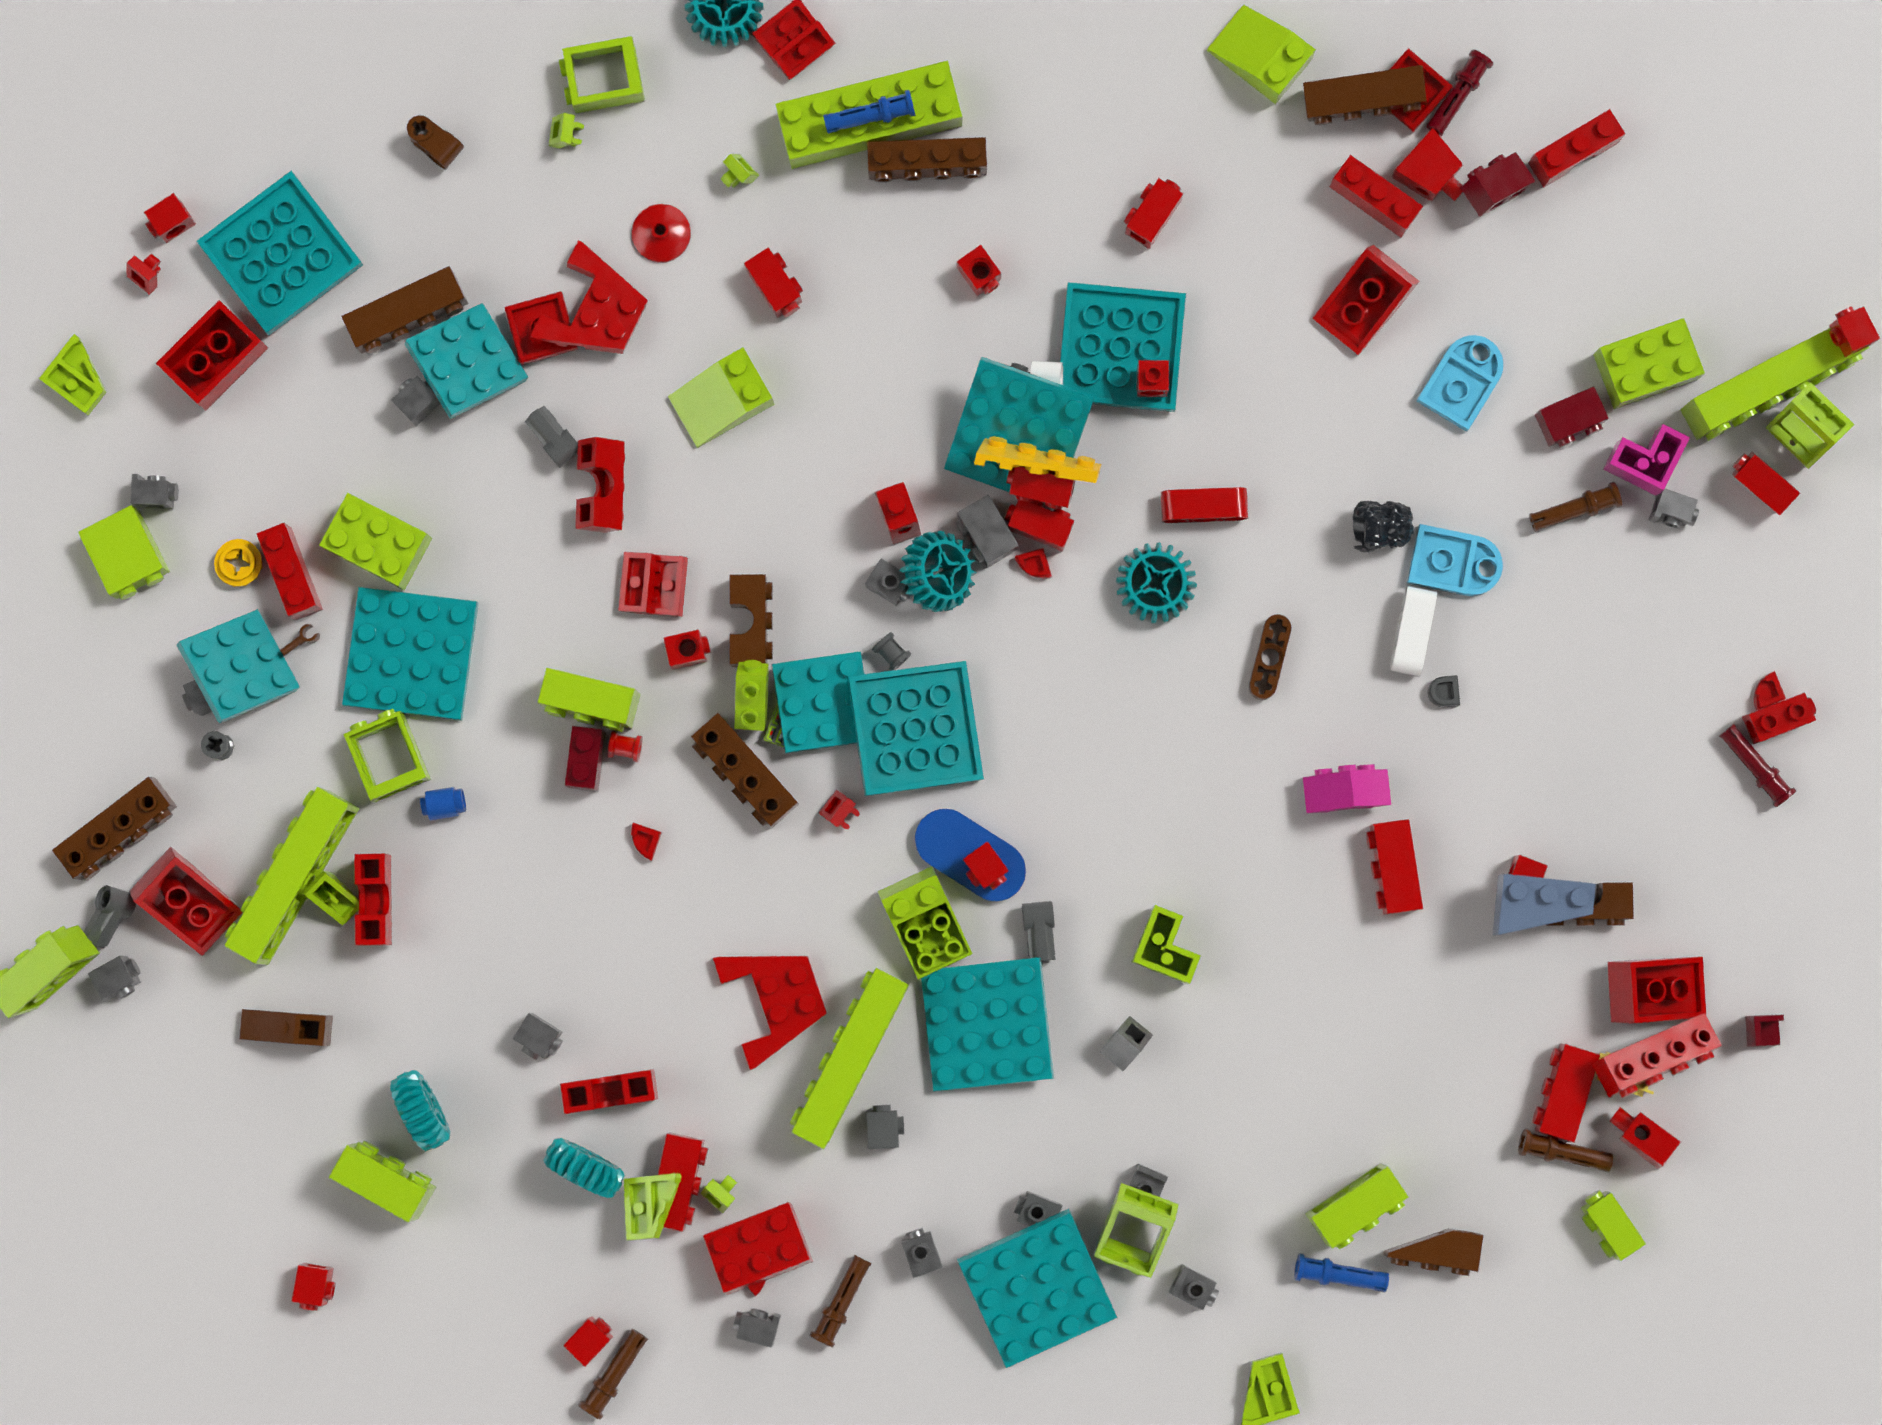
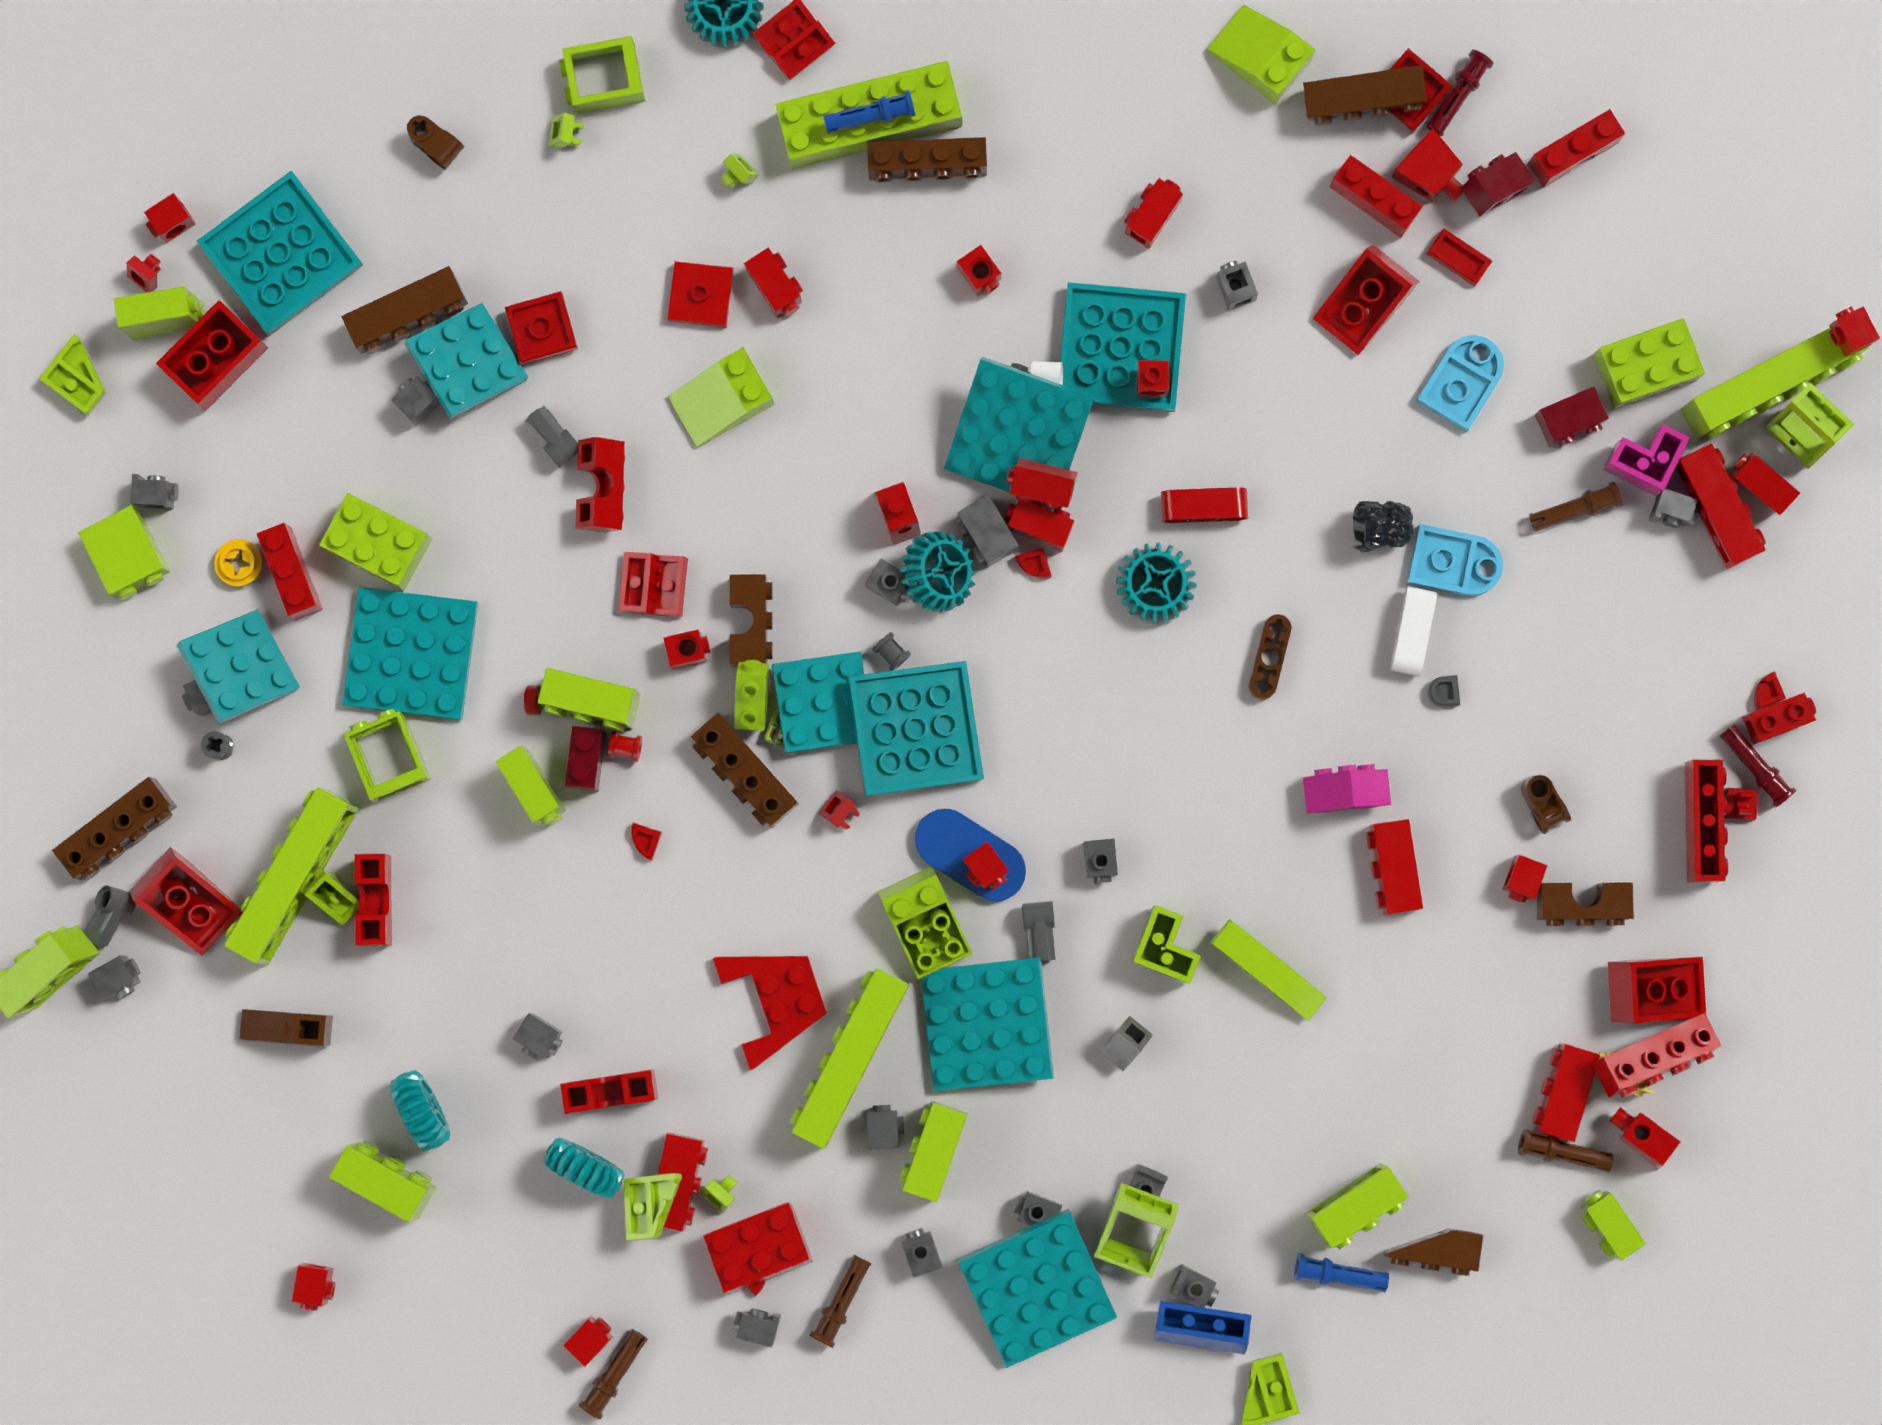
reddish brown hand [280,624,320,656] -> none
blue brick [420,787,466,821] -> none
red wing [530,240,648,354] -> none
red dish [632,204,691,263] -> none
yellow wing [974,436,1102,483] -> none
sand blue wedge [1493,874,1596,935] -> none
dark red panel [1745,1015,1784,1047] -> none
none -> lime brick [113,286,205,340]
none -> lime brick [495,745,566,827]
none -> red tile [524,685,542,715]
none -> red plate [667,261,734,328]
none -> lime brick [899,1101,968,1203]
none -> dark grey brick [1083,839,1118,884]
none -> blue brick [1154,1301,1252,1355]
none -> lime slope [1211,919,1327,1021]
none -> flat silver brick [1216,261,1258,311]
none -> red tile [1426,228,1492,287]
none -> reddish brown piece [1521,775,1571,834]
none -> red brick [1675,443,1766,569]
none -> red brick [1685,760,1729,883]
none -> red tile [1724,788,1758,821]

